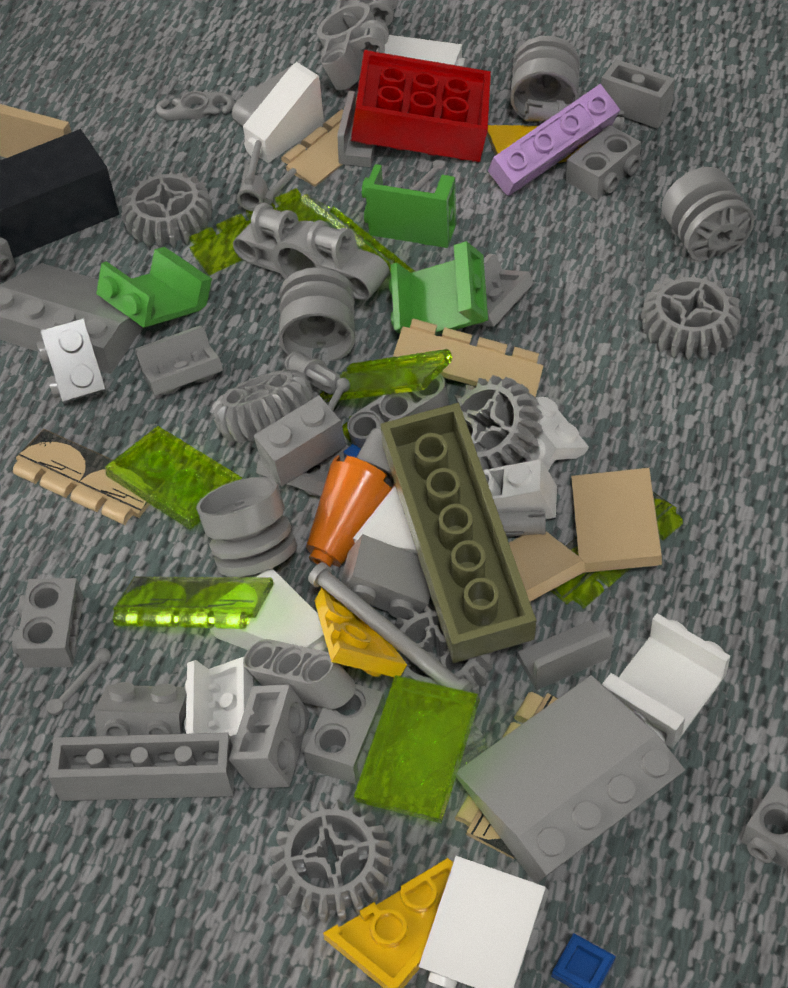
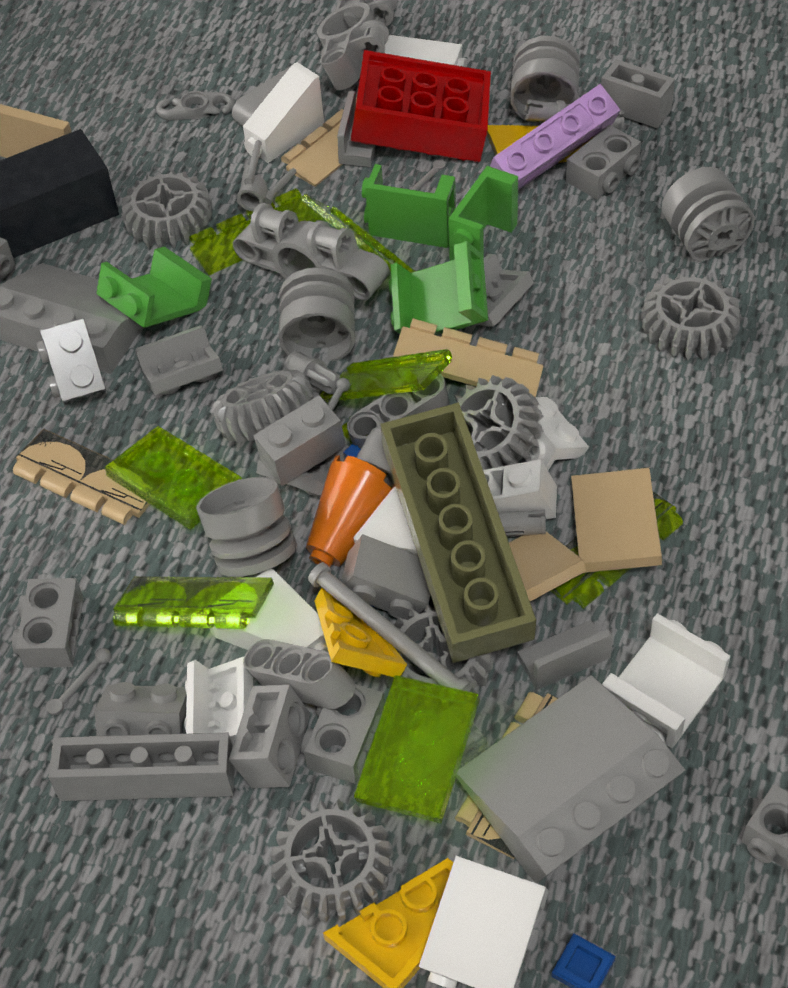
none -> bright green panel [448,166,518,261]

